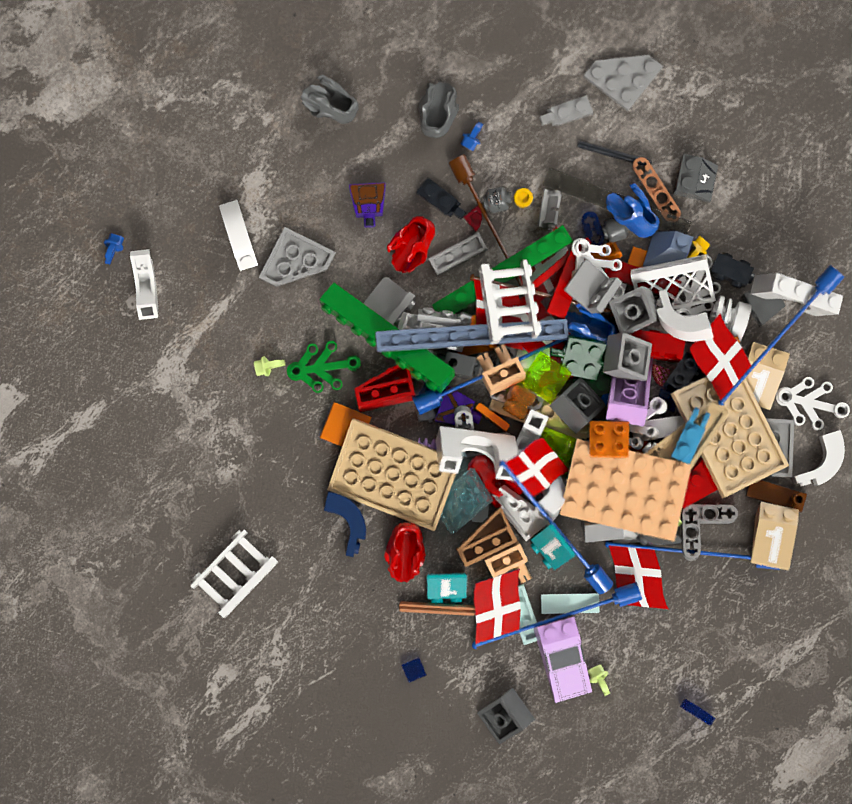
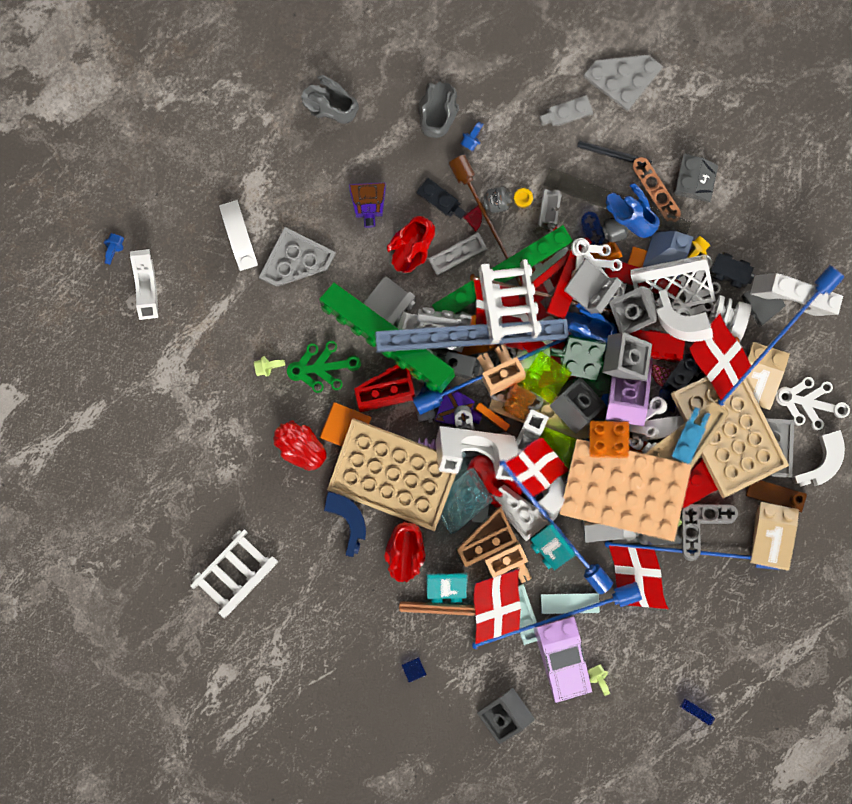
none -> red hair [273,420,327,471]

